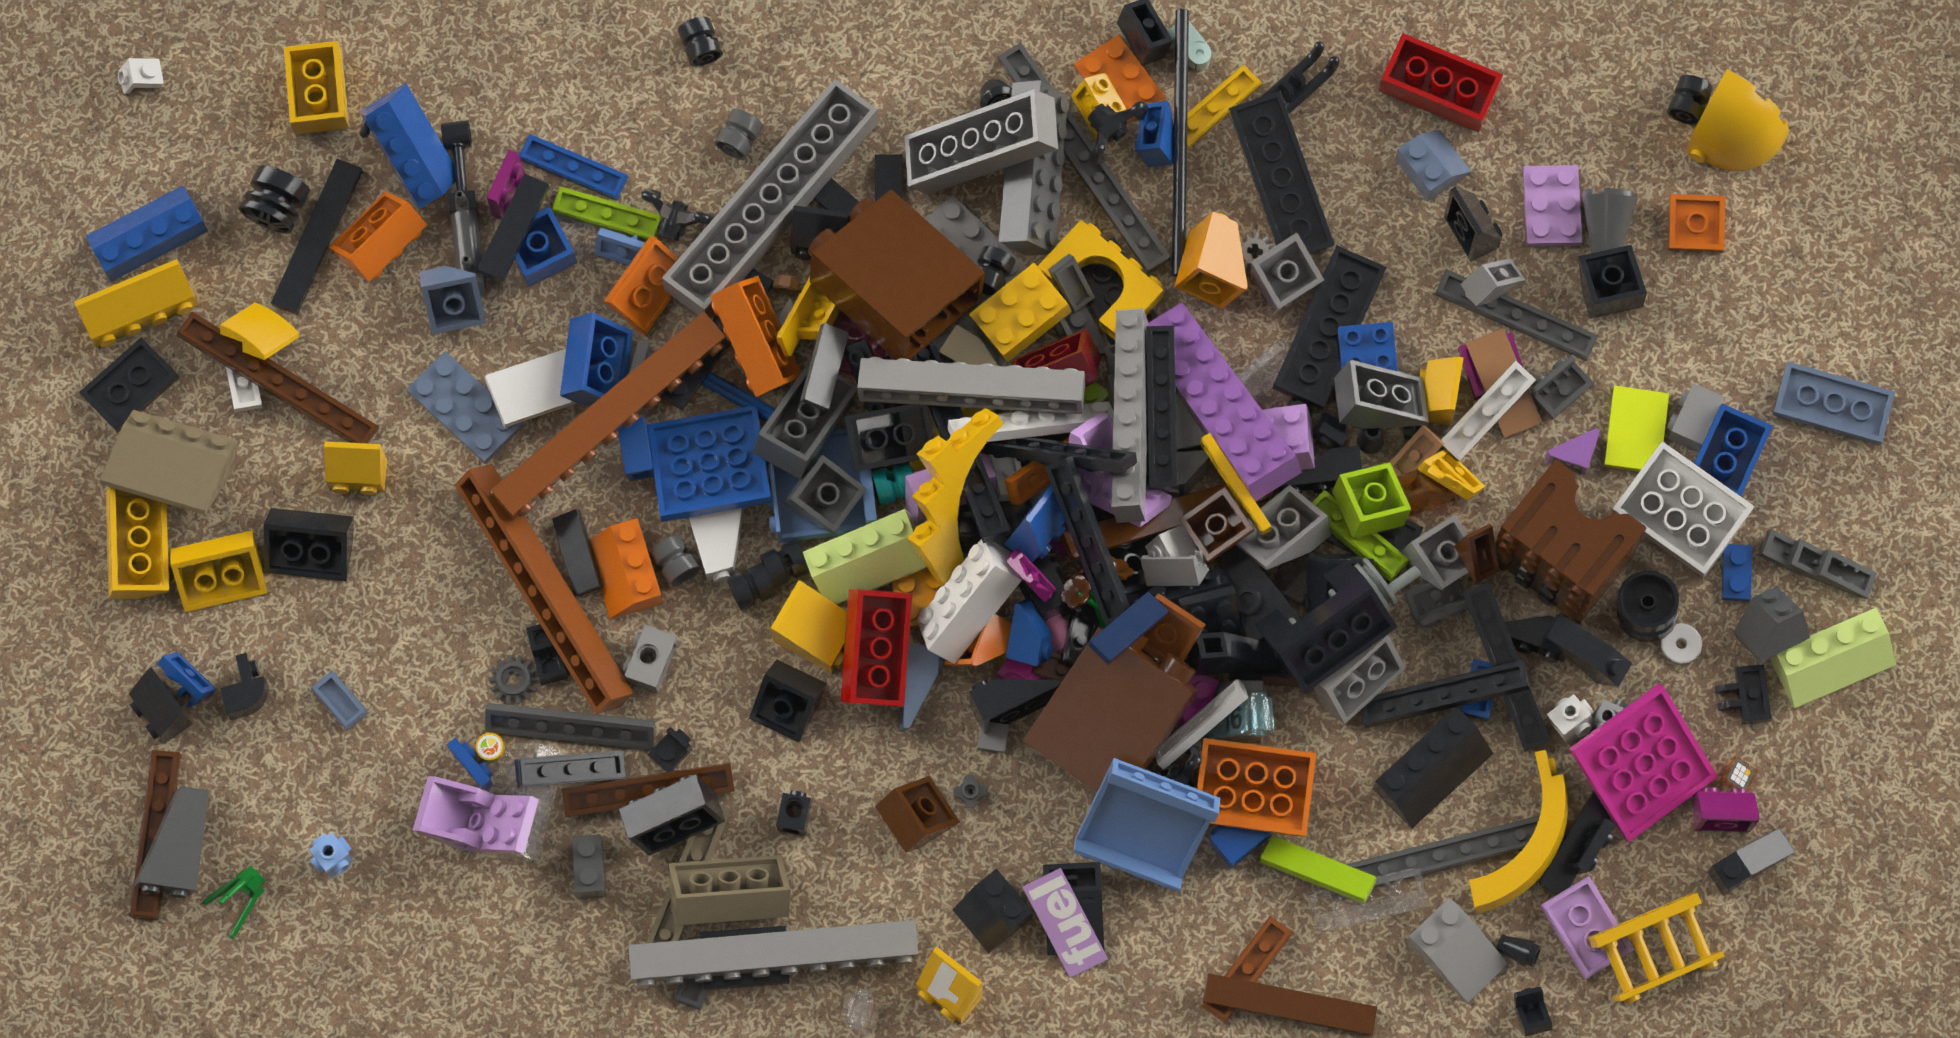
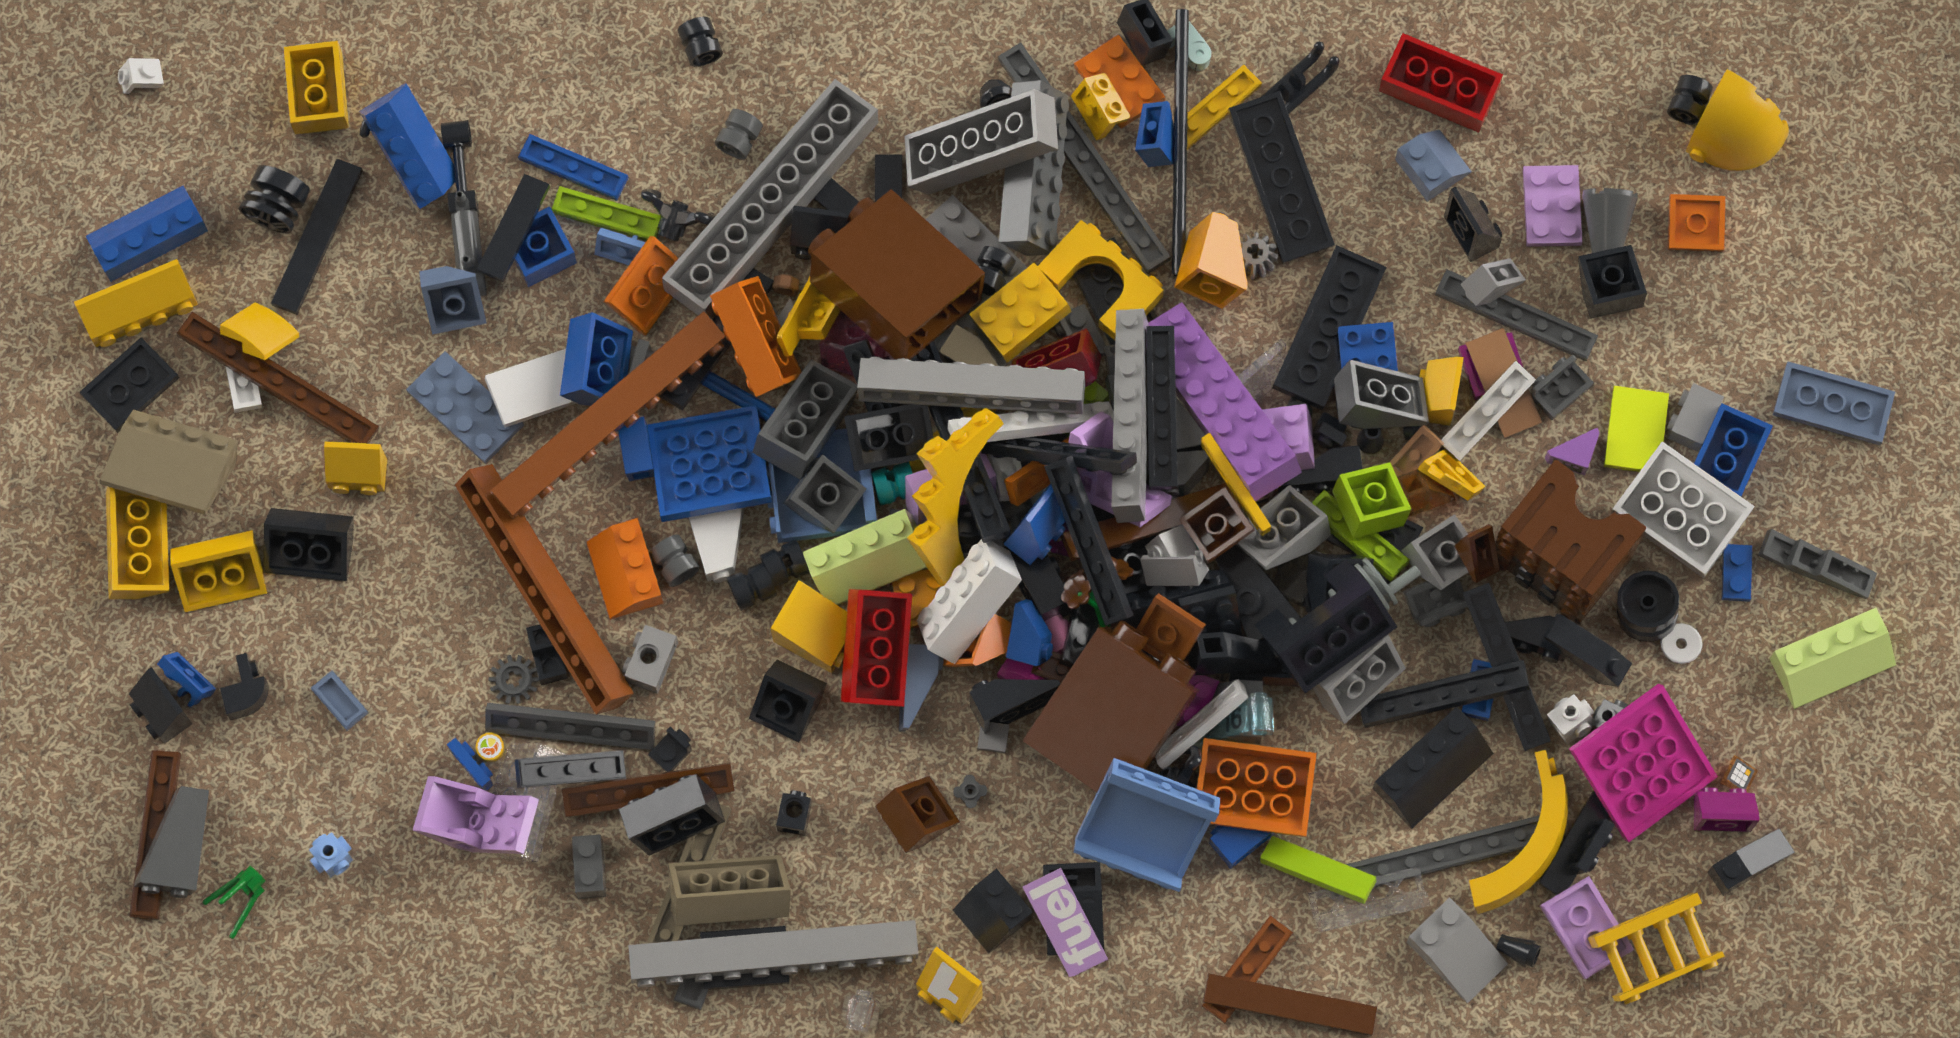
orange slope [328,191,427,282] -> none
magenta plate [487,150,524,219] -> none
black tile [552,509,603,597] -> none
tile [800,323,849,411] -> none
magenta slope [1006,548,1056,602] -> none
dark grey tile [1048,254,1095,313] -> none
black piece [1088,101,1149,165] -> none
dark blue tile [1088,592,1168,665] -> none
light grey slope [1250,233,1324,309] -> none
black bracket [1514,987,1553,1037] -> none
black hinge [1715,664,1772,724] -> none
dark grey slope [1734,586,1810,662] -> none

